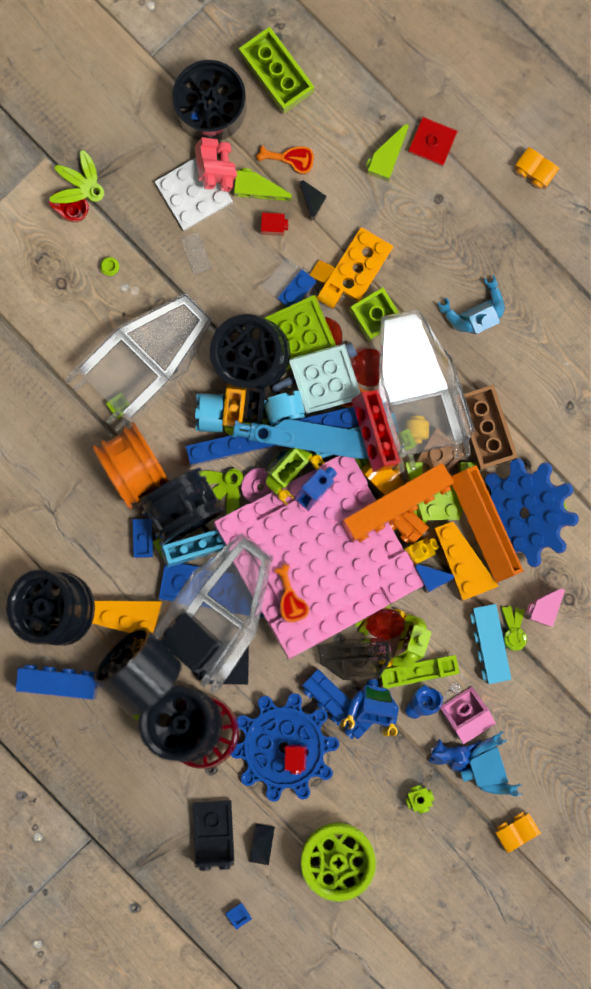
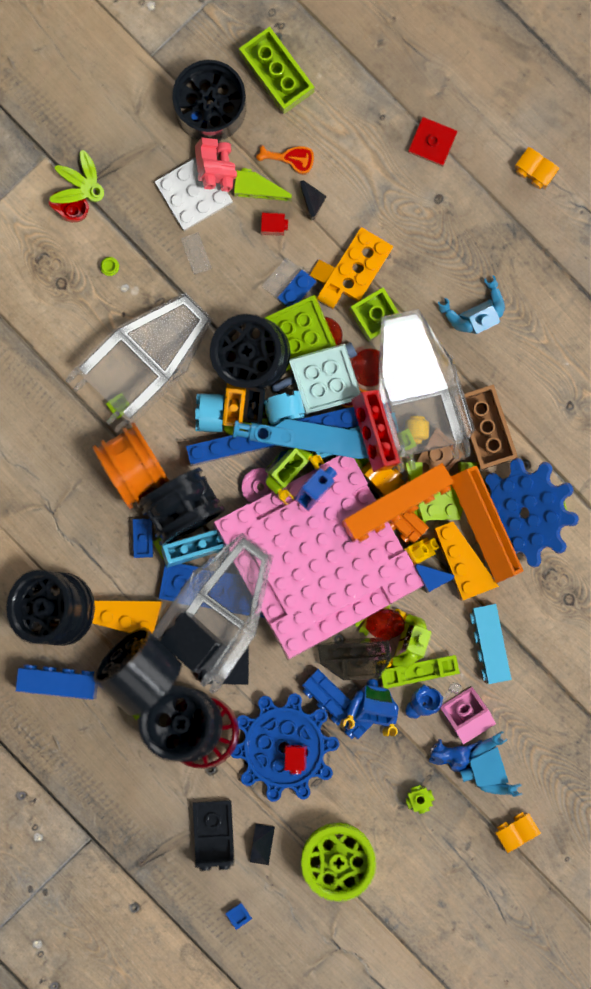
lime plant [201,468,243,515] -> none
orange piece [274,563,309,623] -> none
lime slope [365,124,409,182] -> none
lime piece [502,605,527,651] -> none
bright pink slope [525,588,565,627] -> none

